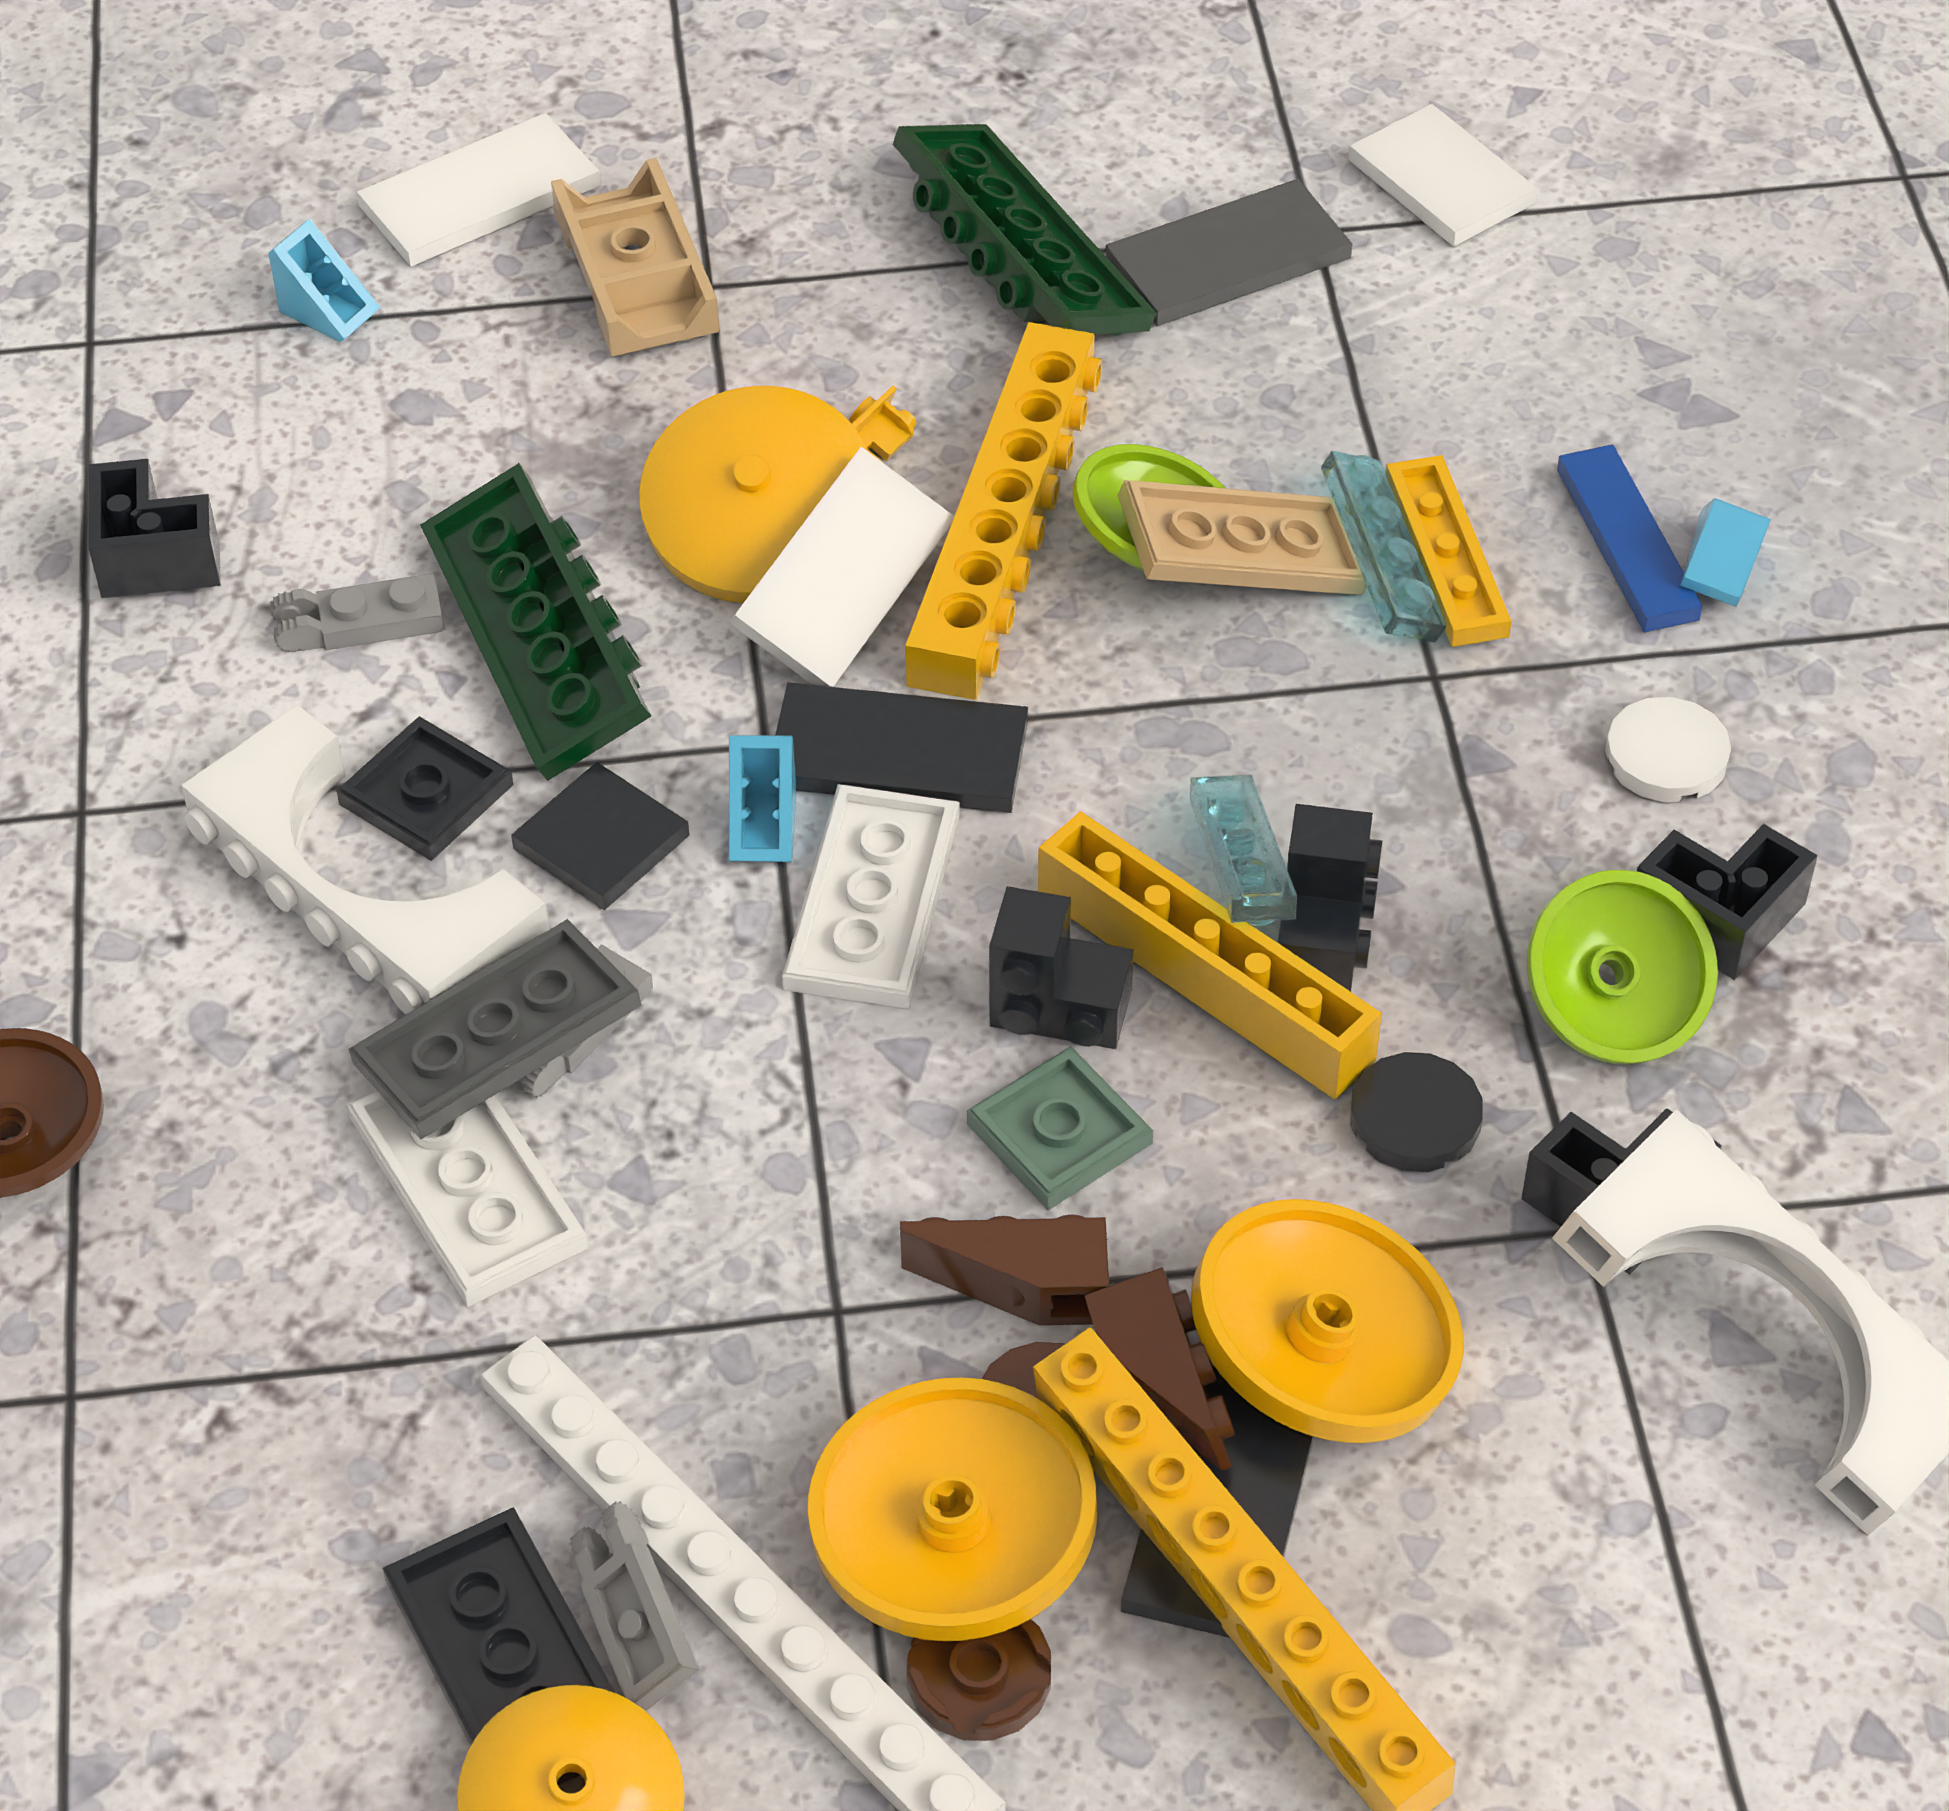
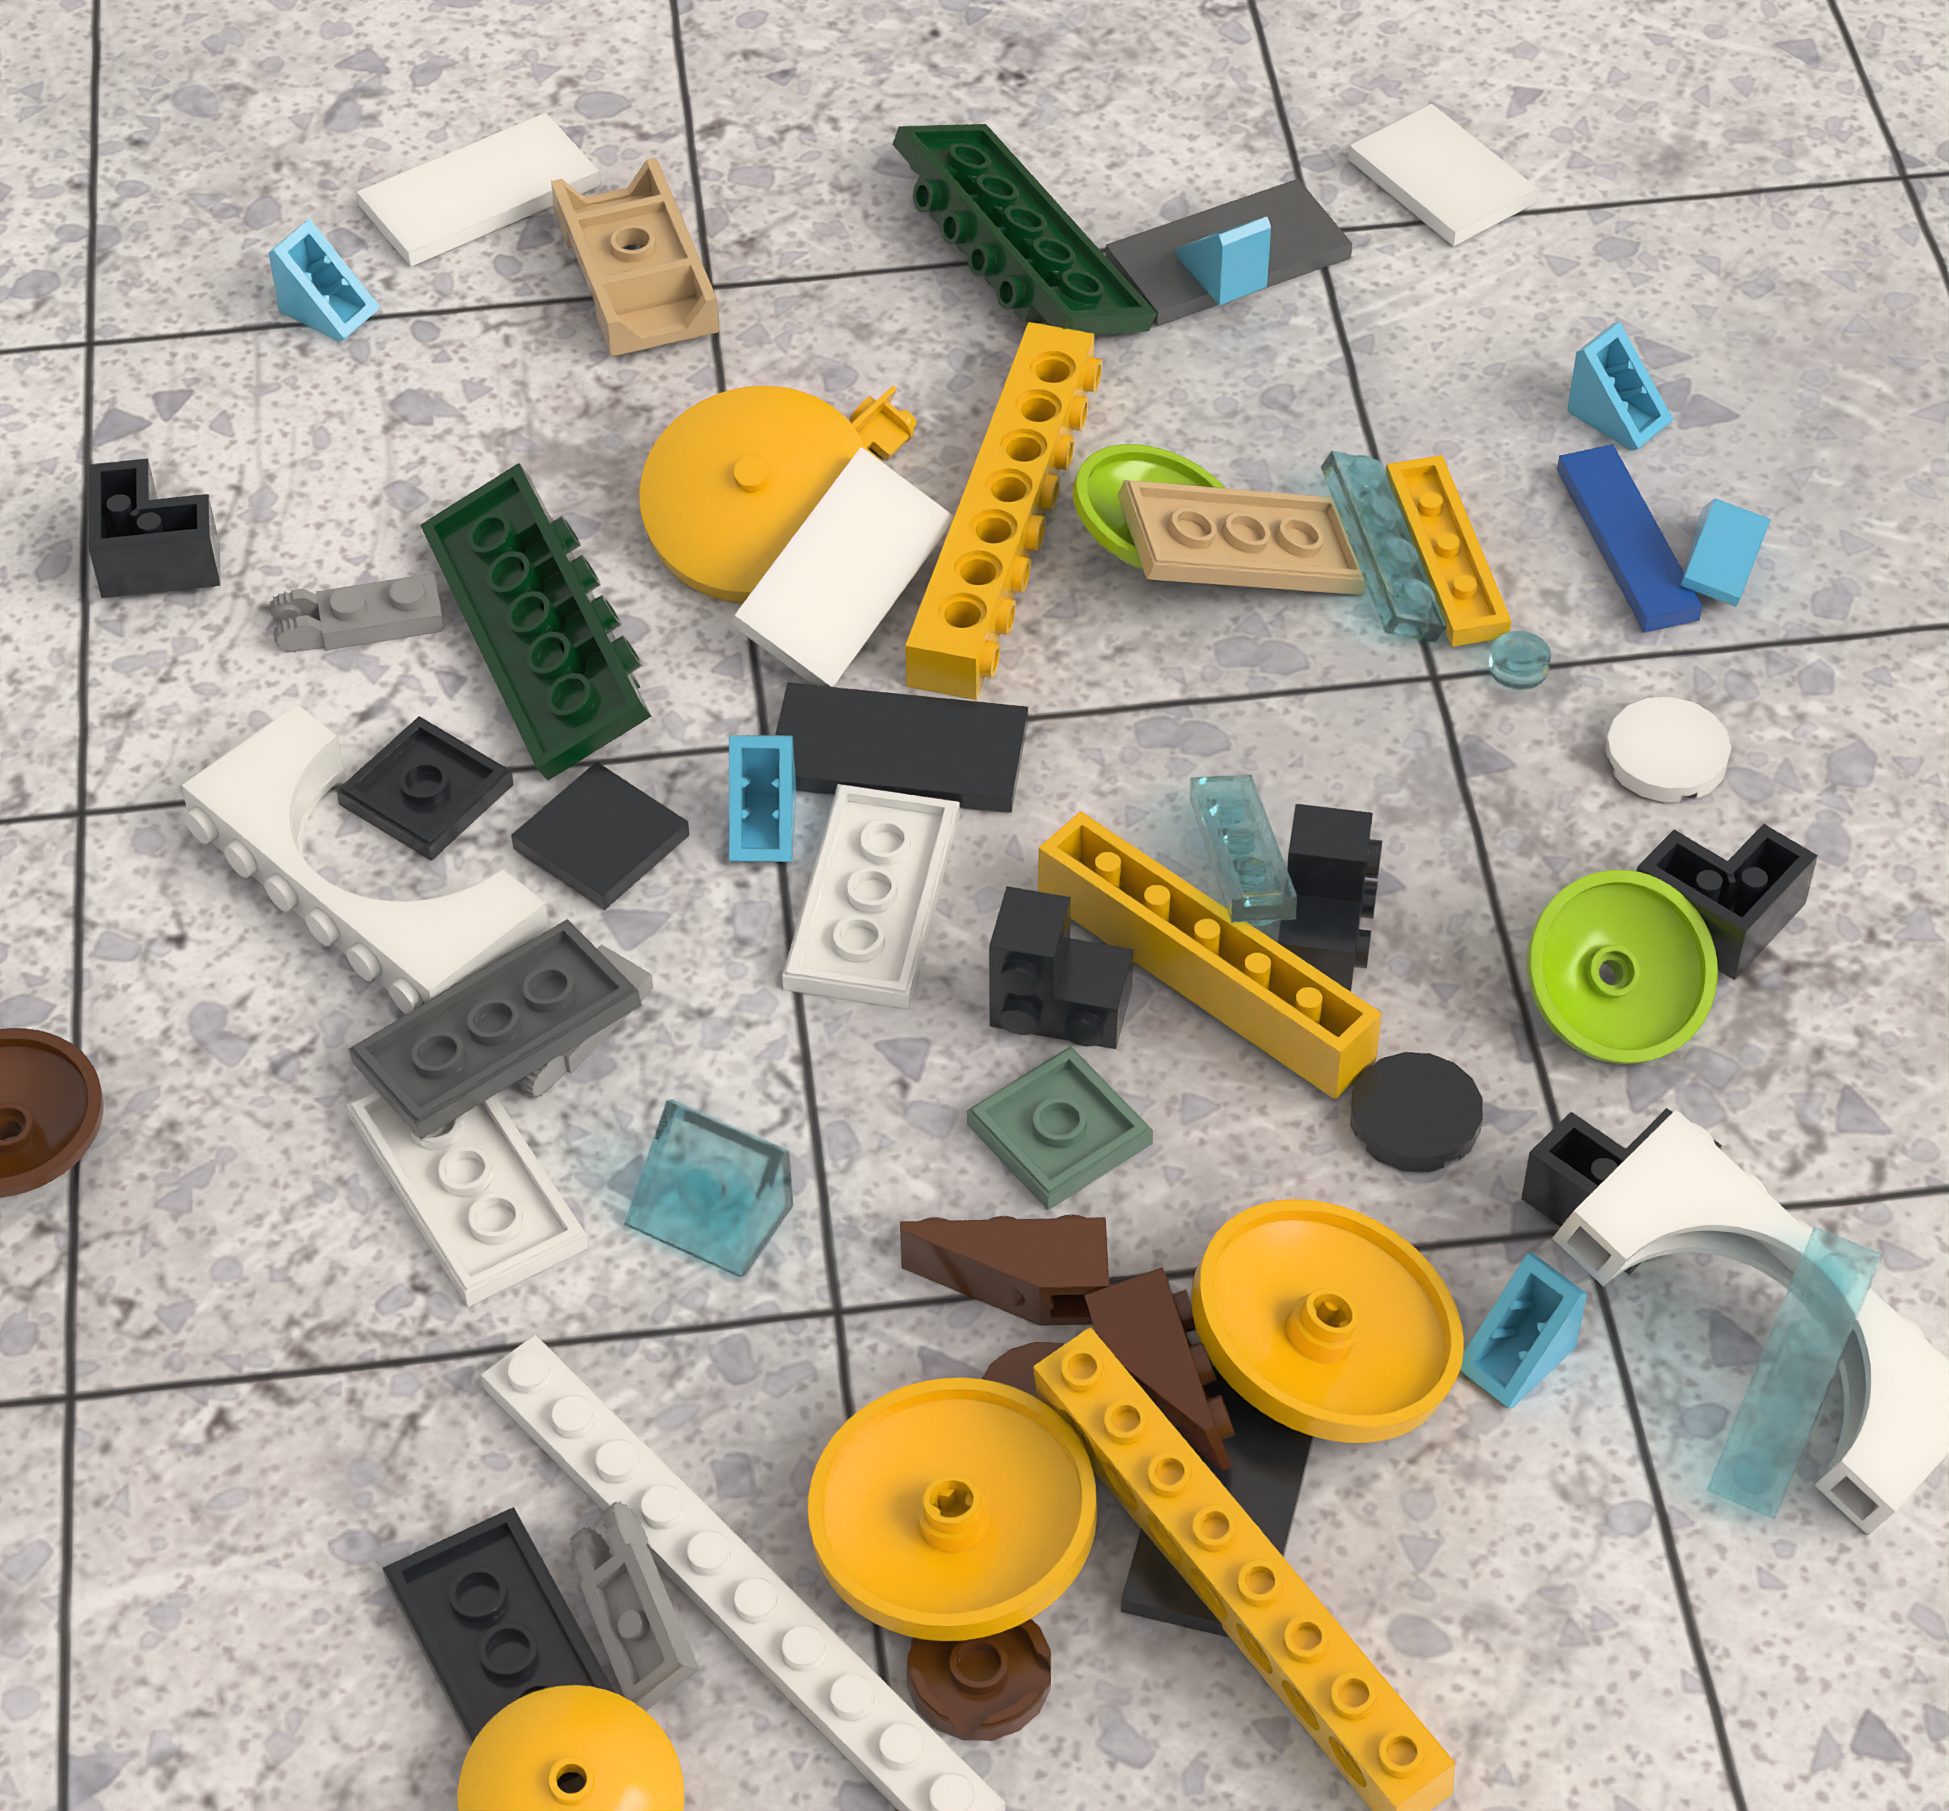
none -> clear light blue slope [624,1099,793,1278]
none -> medium azure slope [1175,217,1271,306]
none -> medium azure slope [1460,1253,1587,1408]
none -> clear light blue tile [1488,631,1551,690]
none -> medium azure slope [1567,321,1674,451]
none -> clear light blue plate [1706,1226,1883,1519]

